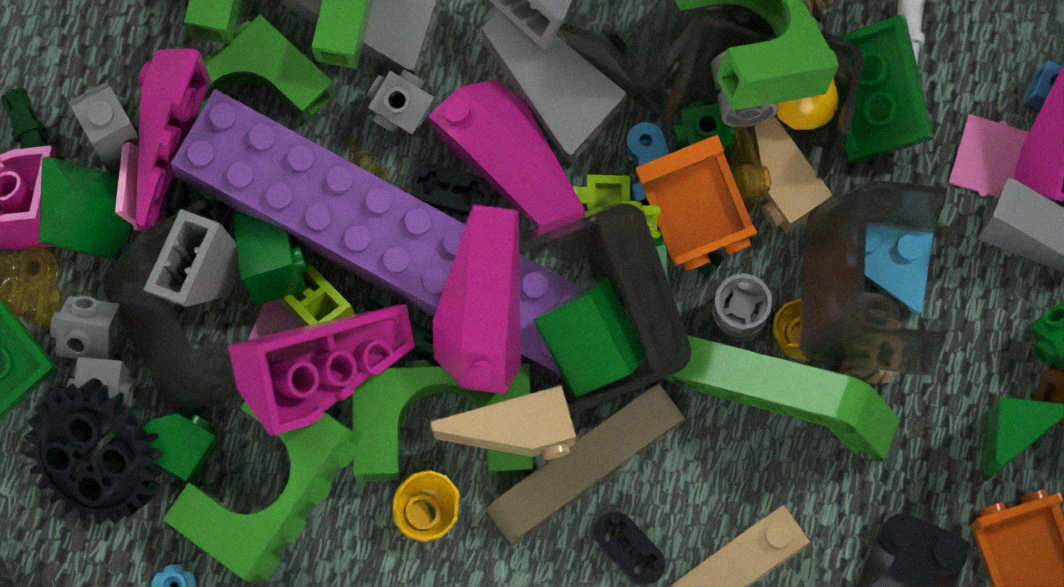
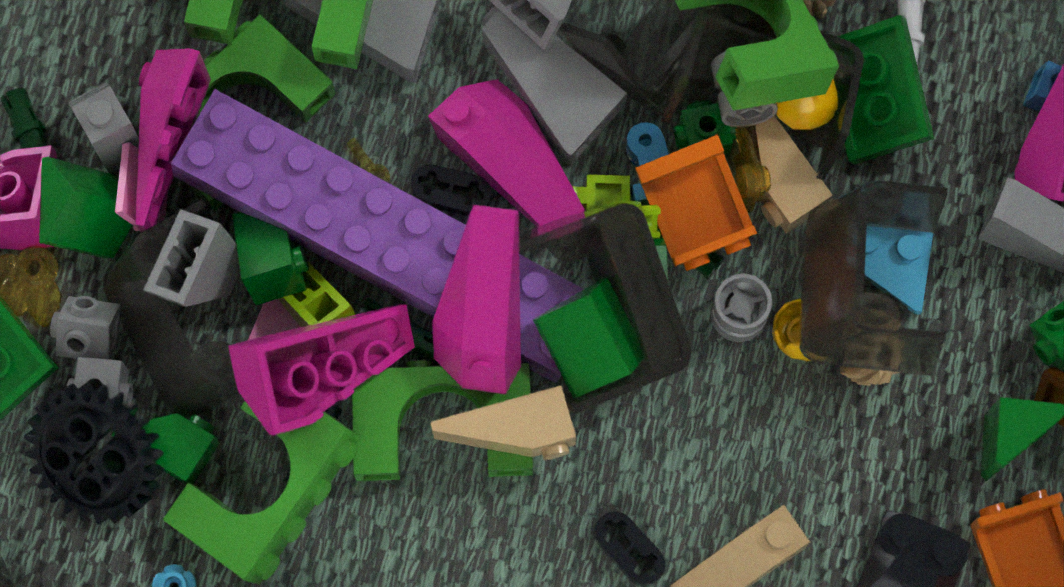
light grey brick [366,69,436,136] -> none
yellow hair [392,470,460,543] -> none
dark tan beam [485,384,686,546] -> none
bright green beam [663,335,900,462] -> none
bright pink piece [948,114,1029,198] -> none

